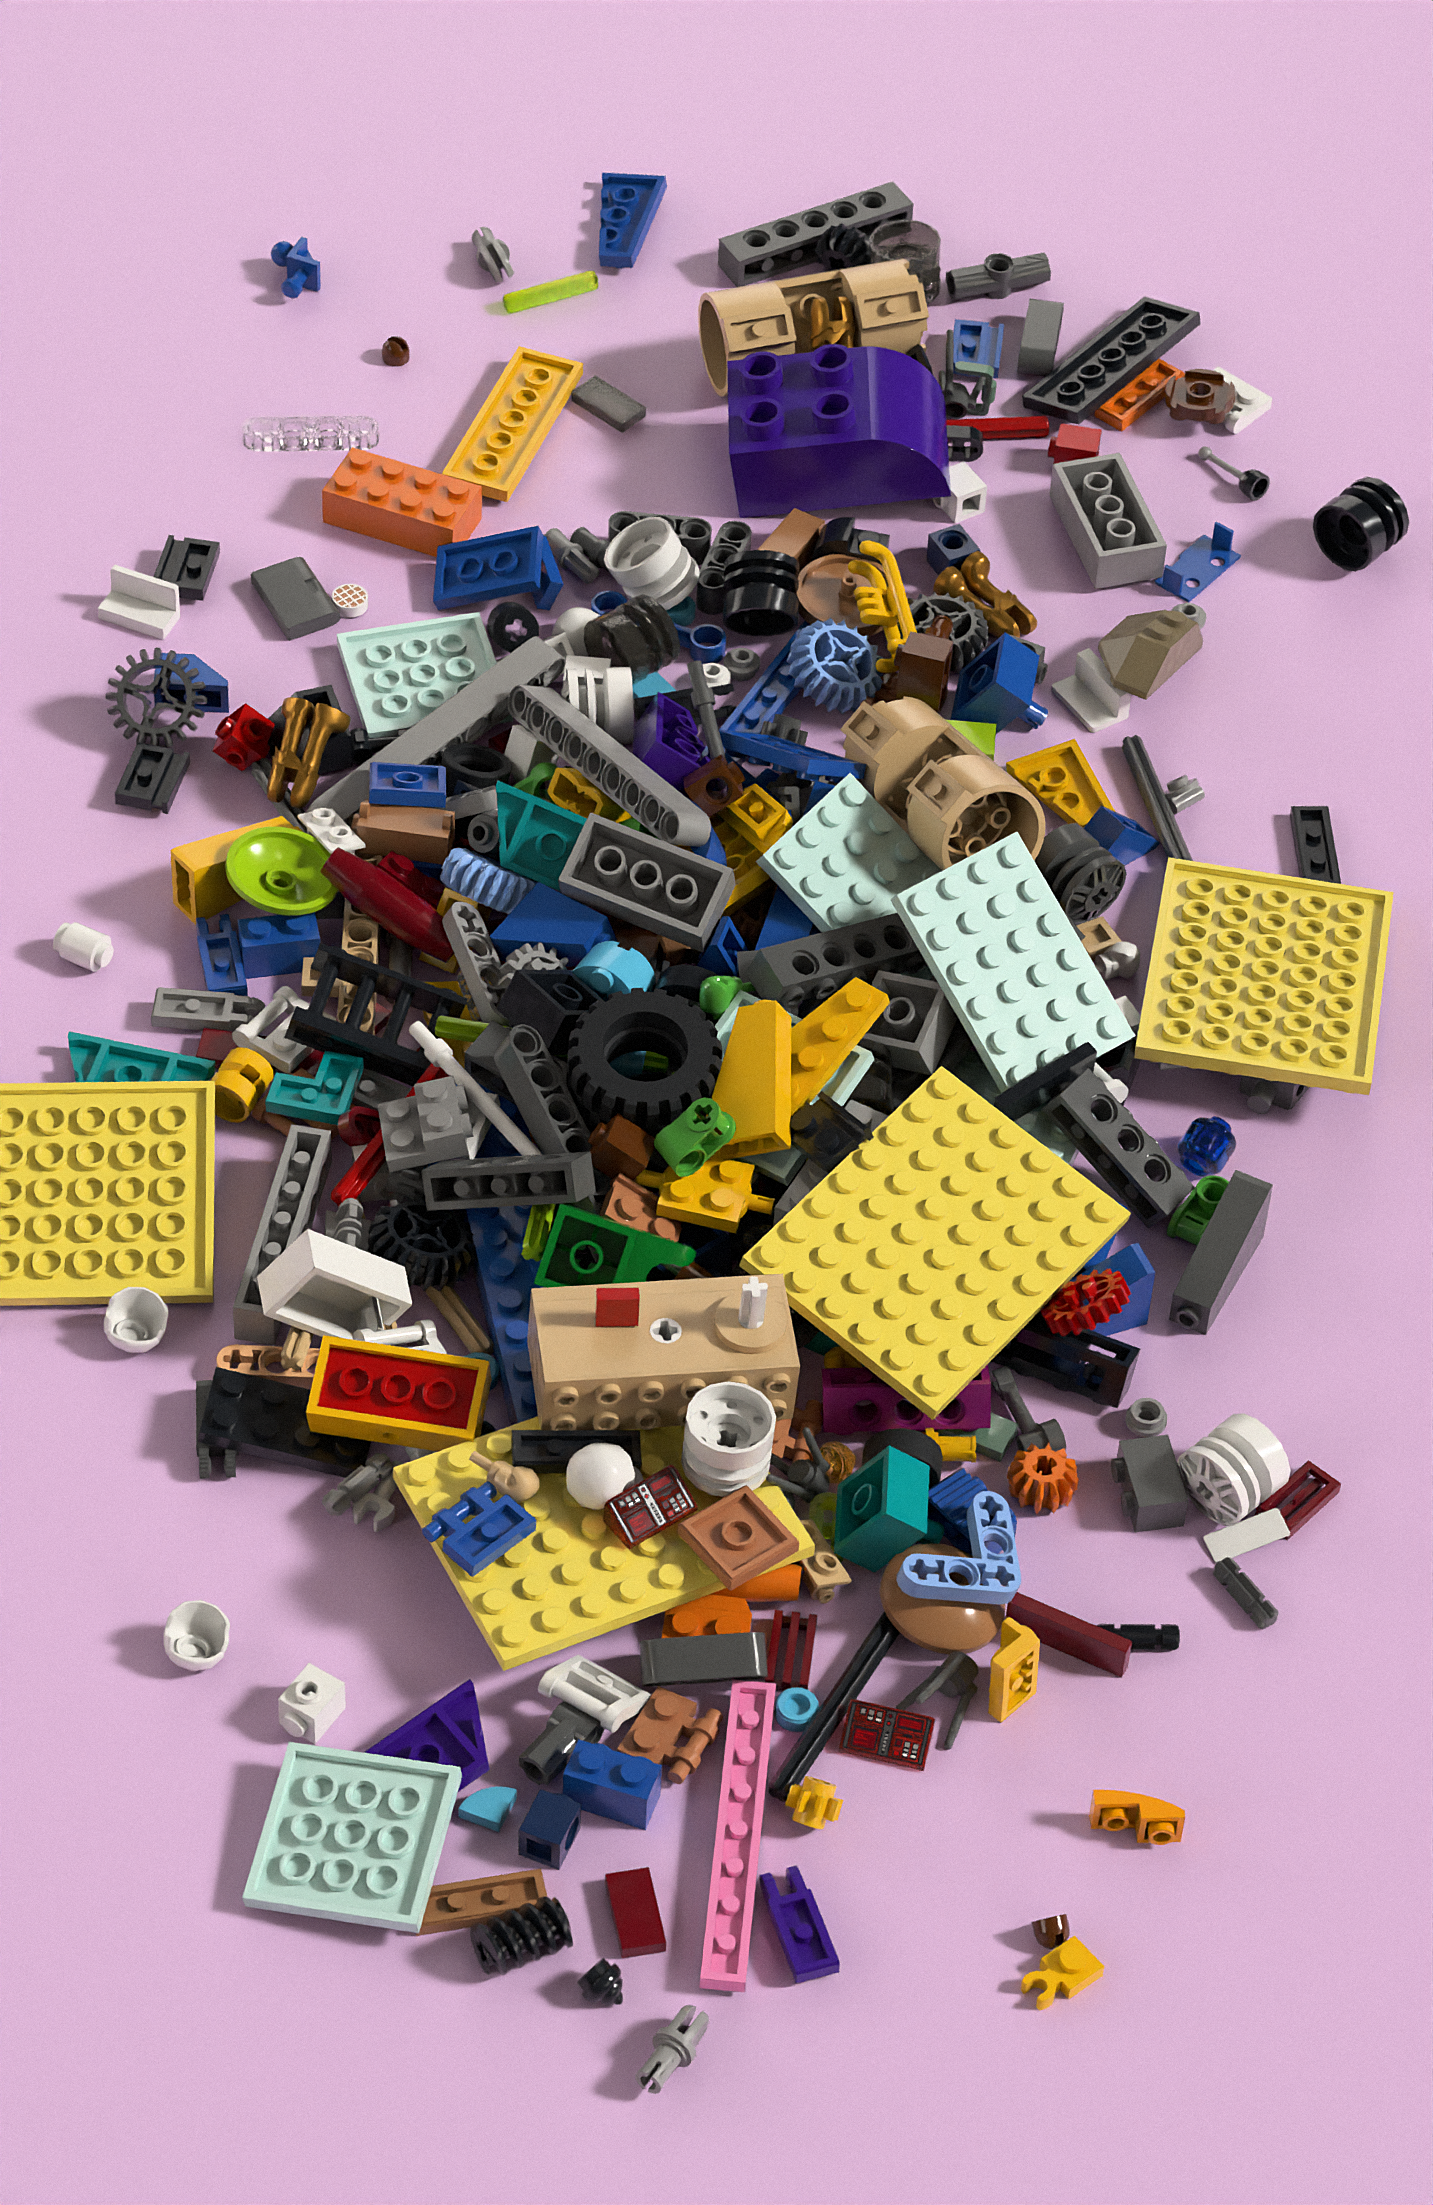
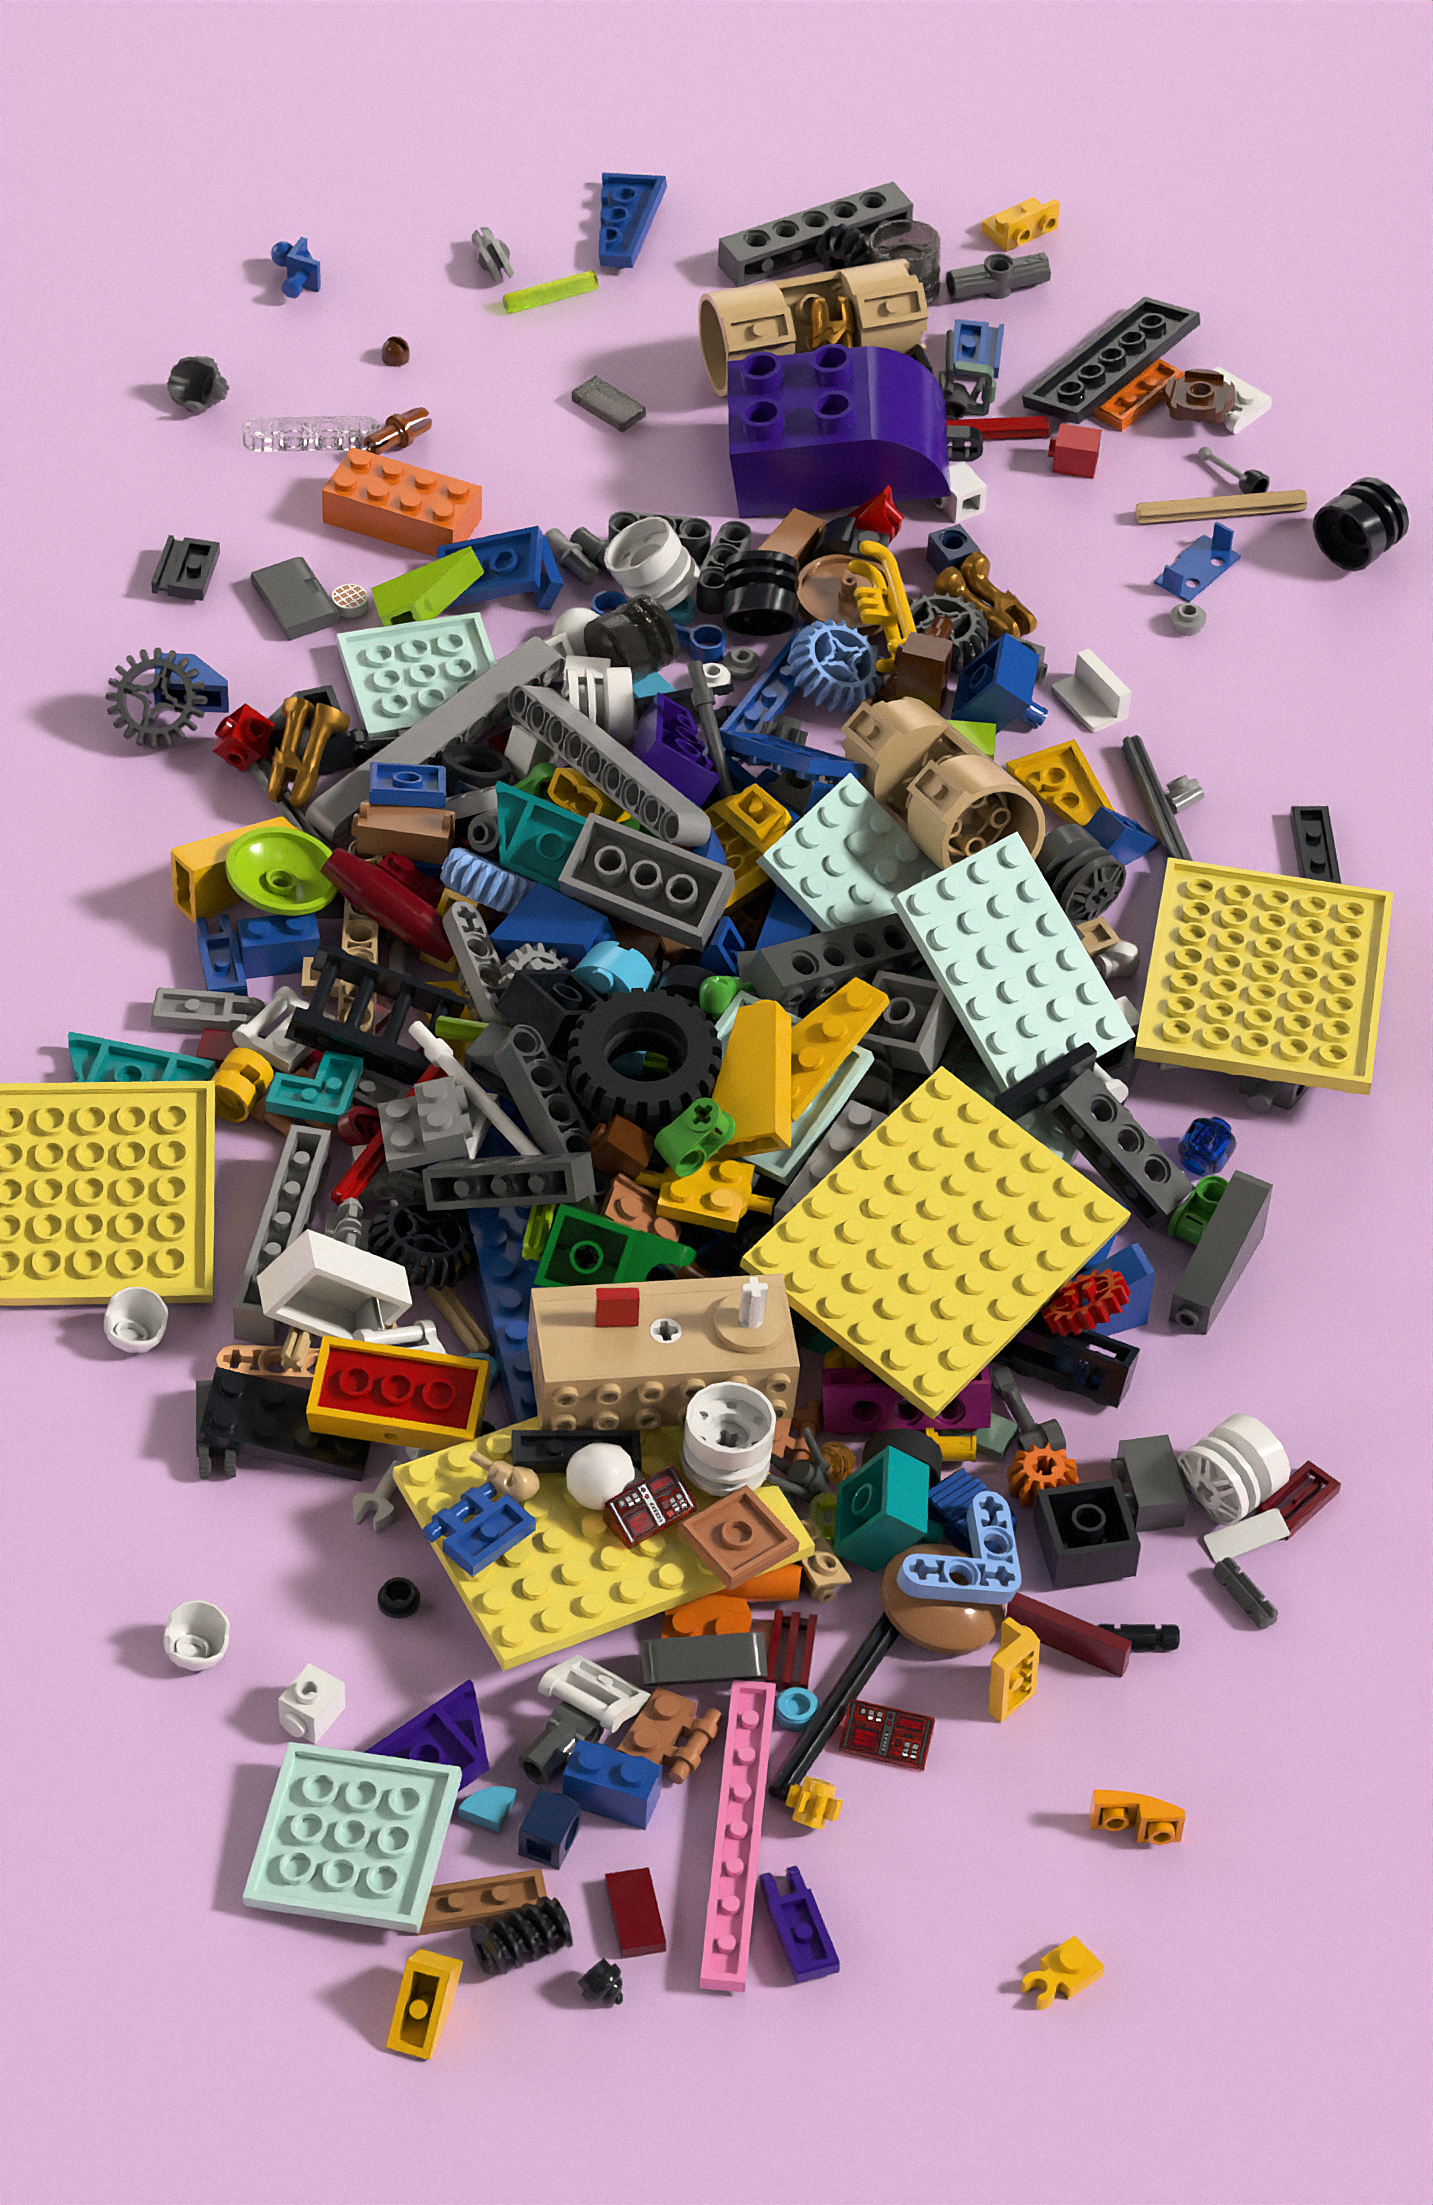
white brick [53,922,114,972] -> none
white panel [98,565,180,640] -> none
black plate [115,742,190,814] -> none
white hinge [297,808,366,855] -> none
light grey axle [322,1453,394,1516] -> none
yellow plate [442,346,583,502] -> none
black piece [487,602,539,653] -> none
light grey arm [635,2005,709,2094] -> none
reddish brown brick [683,754,745,817] -> none
dark grey tile [771,787,800,825] -> none
black plate [790,1091,874,1174] -> none
dark grey plant [895,1651,979,1750] -> none
beam [1017,298,1064,376] -> none
reddish brown hinge [1031,1914,1070,1949] -> none
light grey brick [1049,453,1167,589] -> none
dark tan wedge [1098,610,1203,700] -> none
light grey plate [1125,1398,1167,1437] -> none
none -> dark grey hair [167,356,230,413]
none -> dark orange arm [363,407,432,455]
none -> lime slope [371,546,484,626]
none -> black plate [377,1577,420,1619]
none -> yellow slope [386,1949,463,2060]
none -> red hat [846,485,904,544]
none -> yellow bracket [981,197,1060,252]
none -> black brick [1033,1478,1141,1588]
none -> tan axle [1135,489,1308,524]

